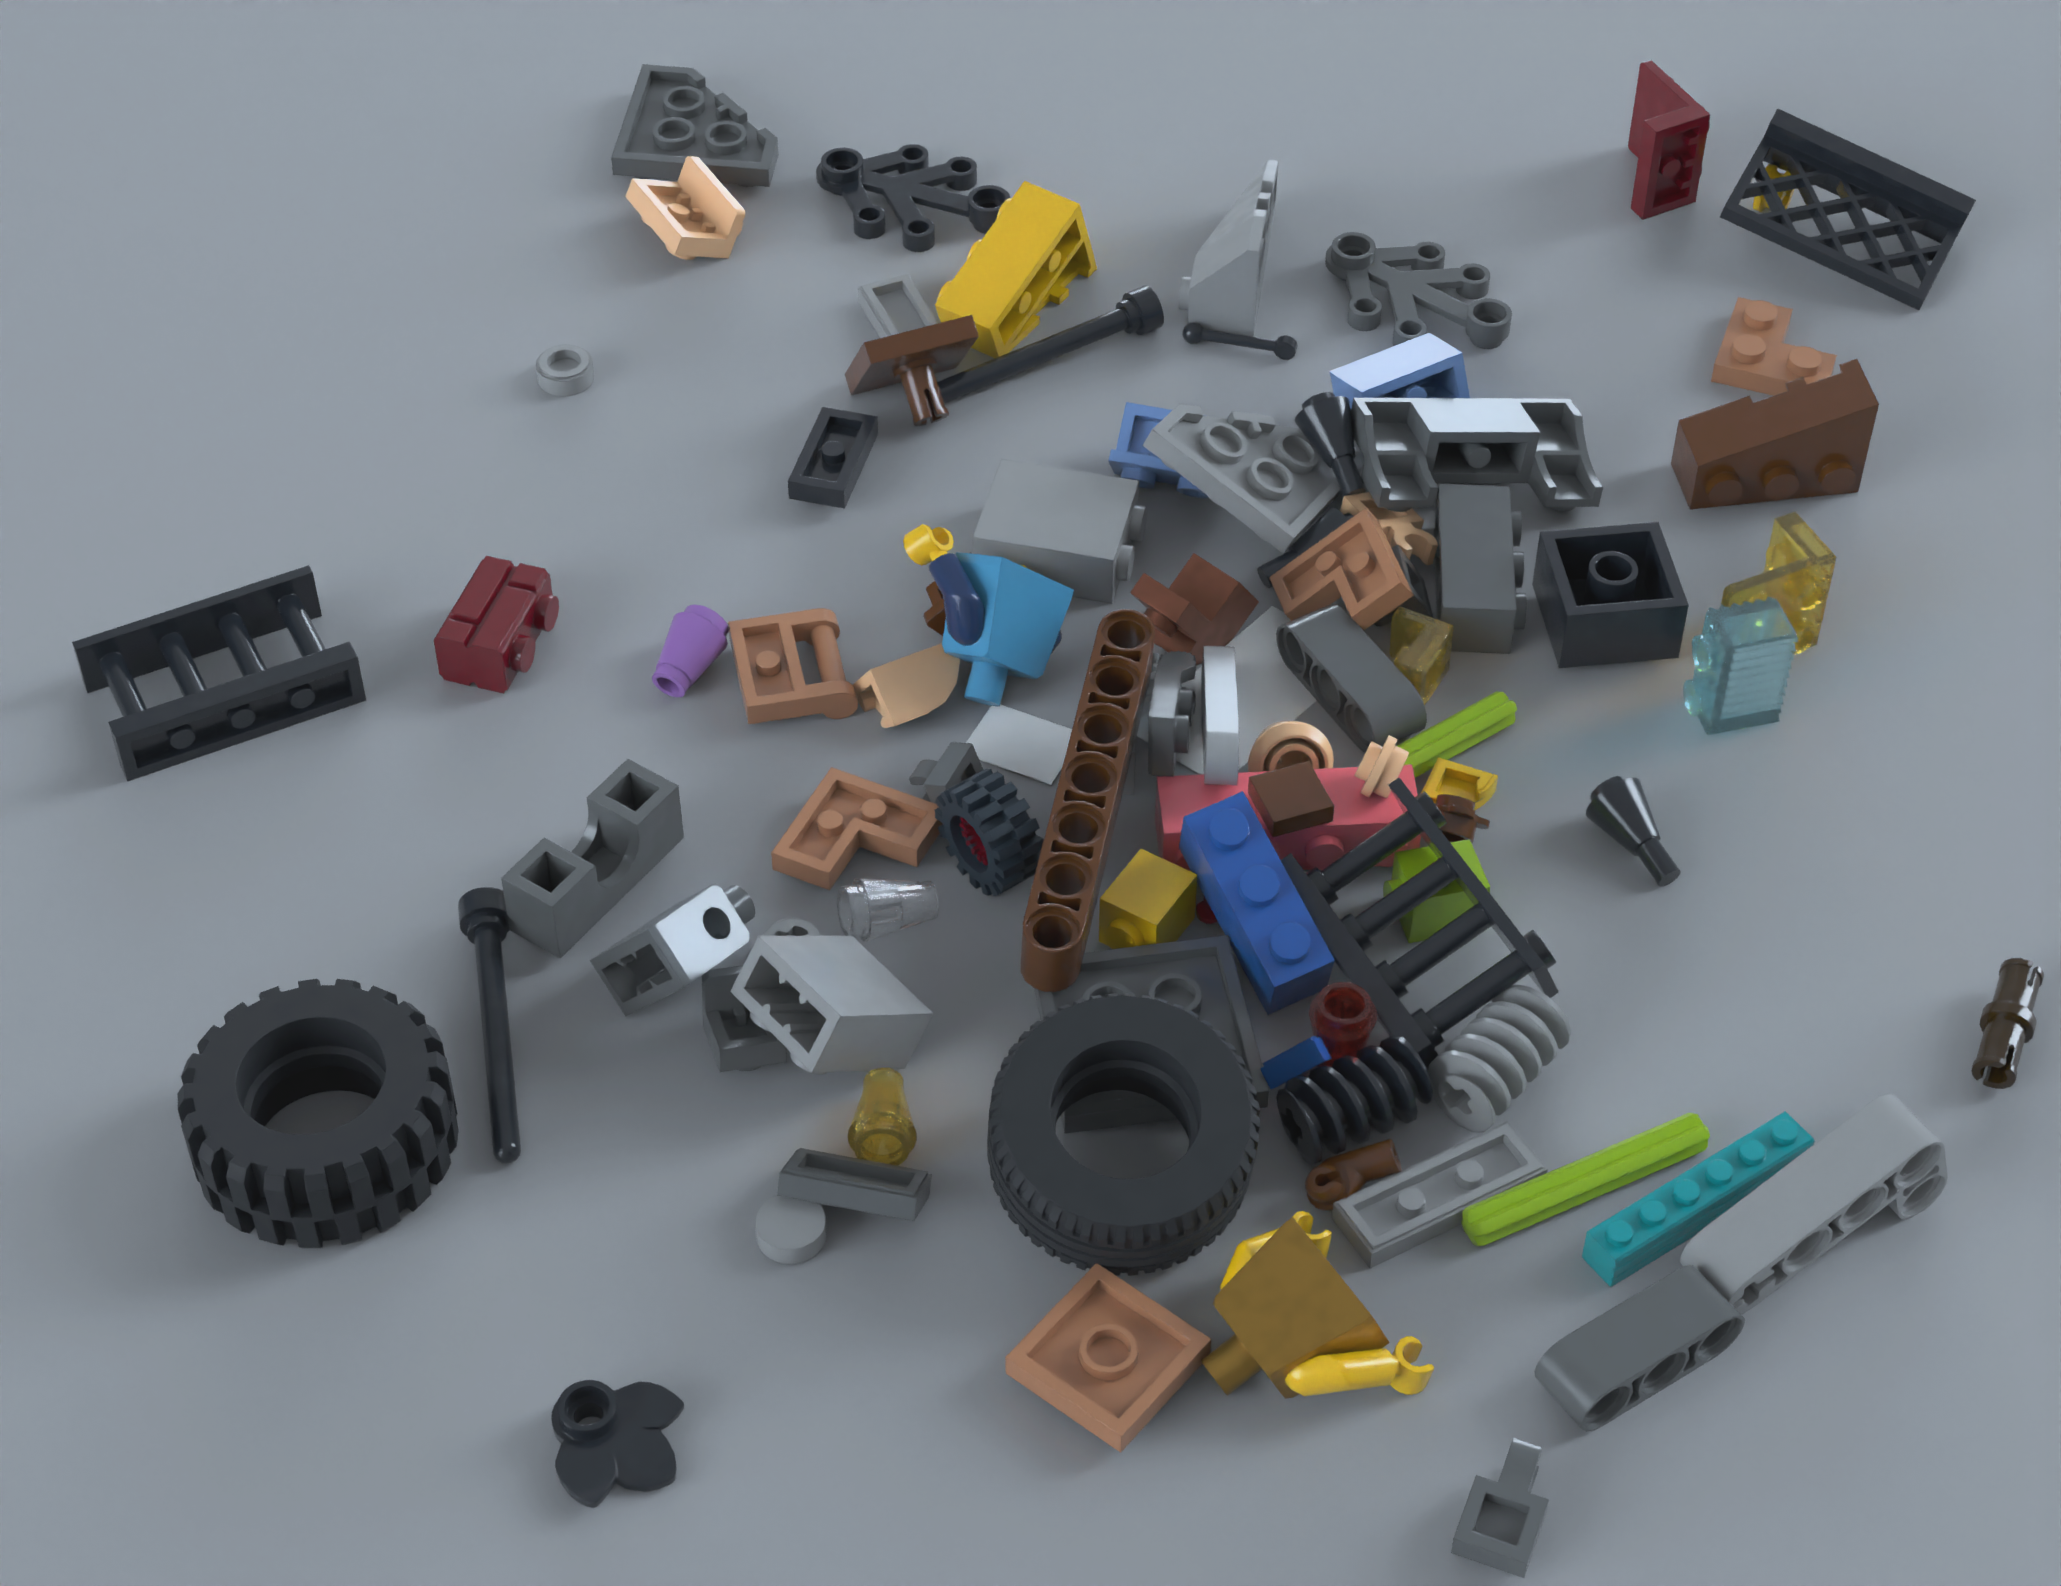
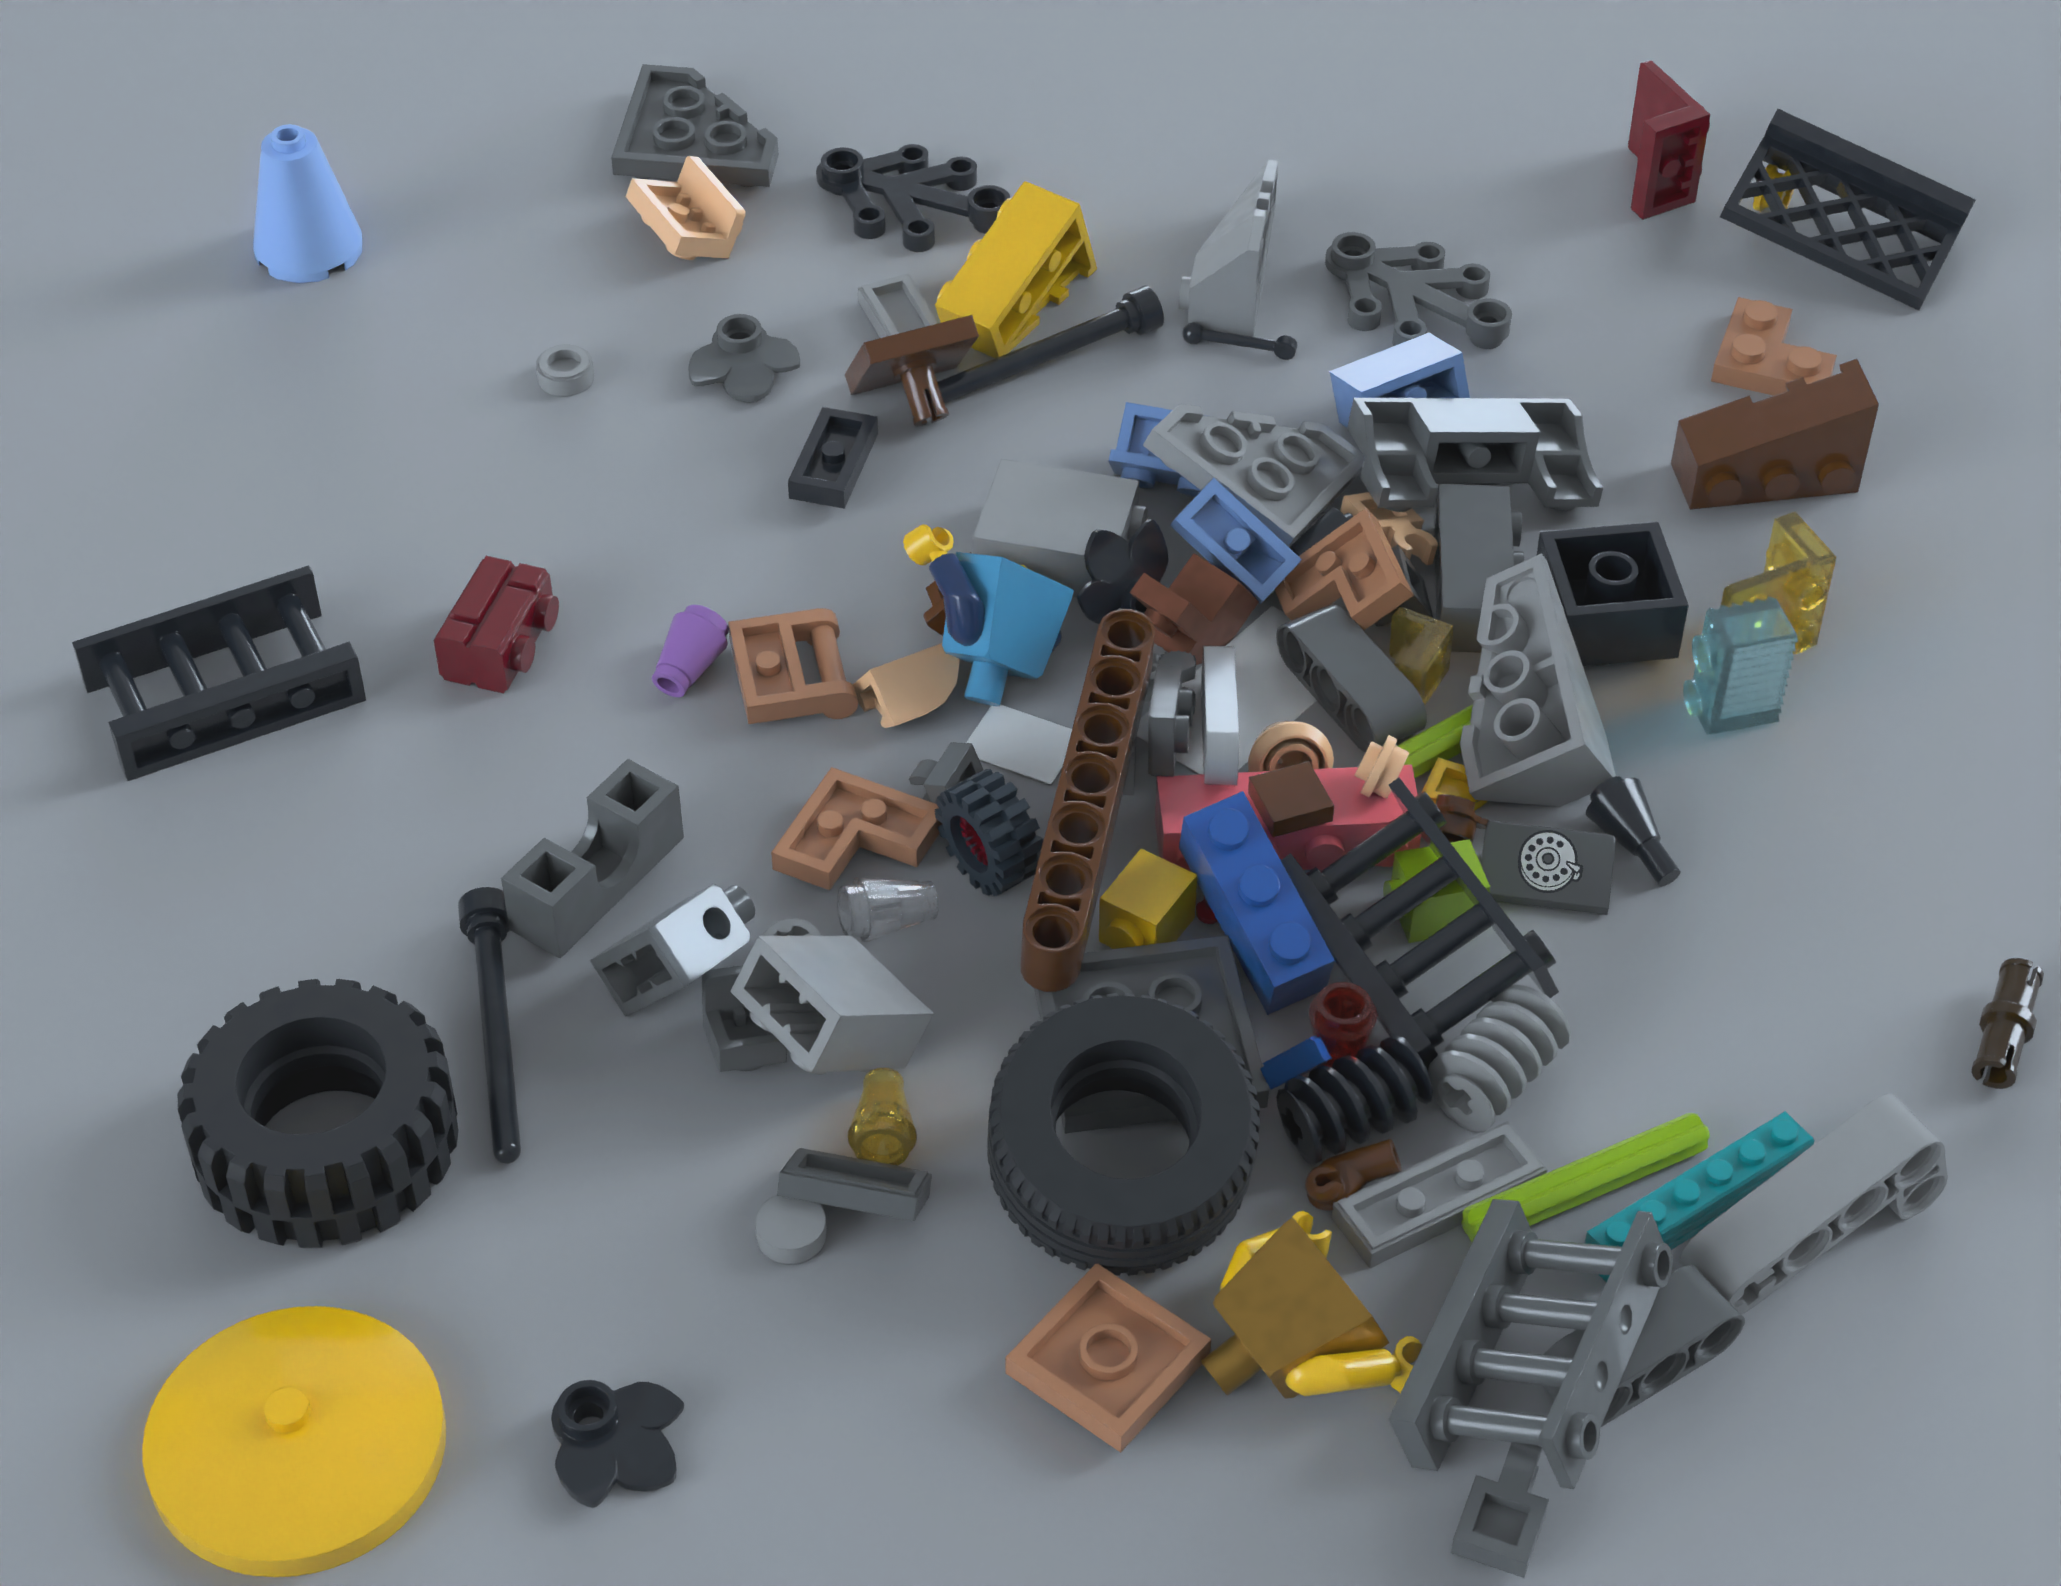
black cone [1295,392,1366,497] -> none
none -> yellow dish [142,1306,447,1577]
none -> light blue cone [253,124,363,283]
none -> dark grey plate [688,314,800,403]
none -> black plate [1077,519,1169,624]
none -> medium blue slope [1170,478,1302,604]
none -> dark grey fence [1388,1199,1673,1489]
none -> light grey wedge [1460,553,1616,807]
none -> dark grey slope [1481,821,1616,915]

